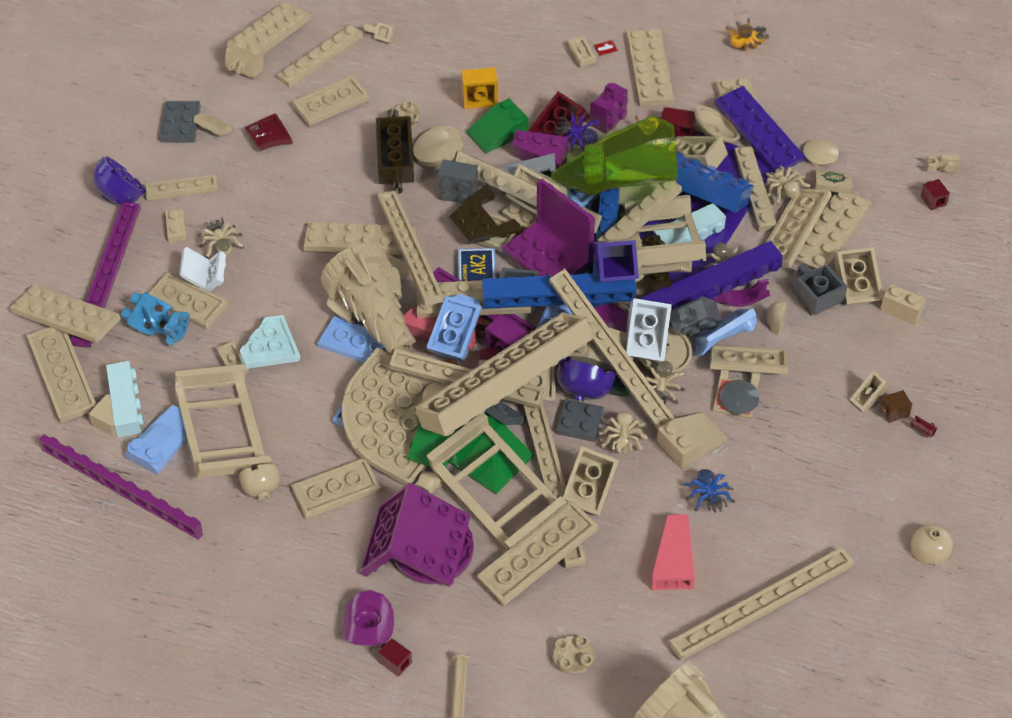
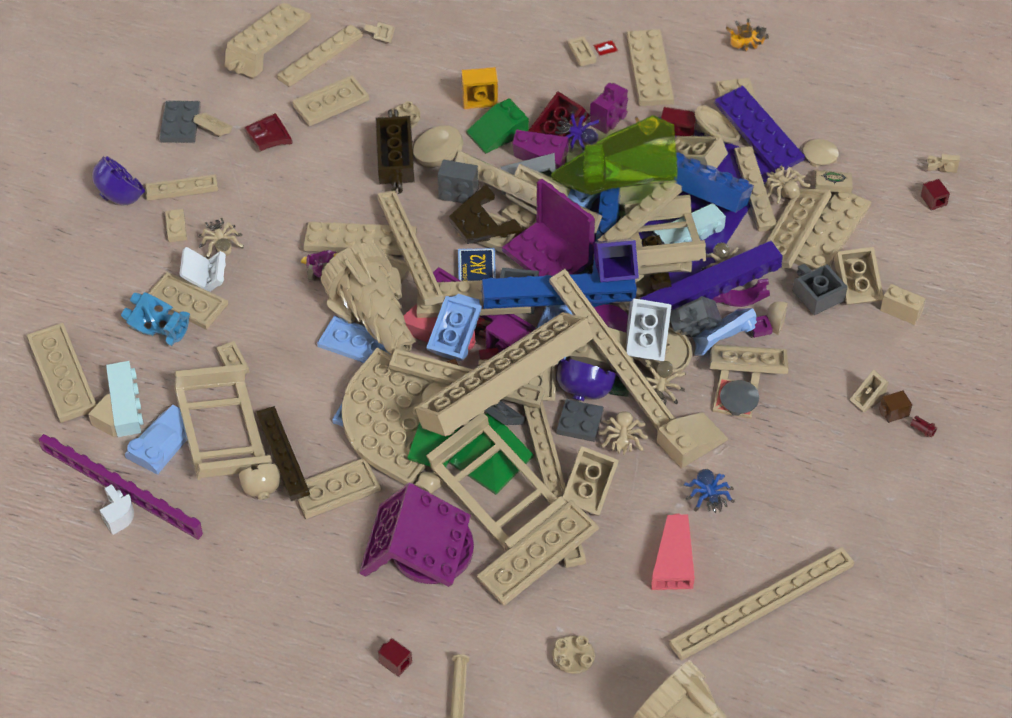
tan plate [10,285,121,343] -> none
magenta plate [71,202,141,348] -> none
light aqua plate [239,315,300,369] -> none
magenta hat [342,590,394,646] -> none
tan cylinder [911,524,953,566] -> none
none -> white brick [100,484,134,535]
none -> dark brown plate [256,406,310,501]
none -> magenta hair [301,250,338,280]
none -> magenta plate [751,315,773,338]

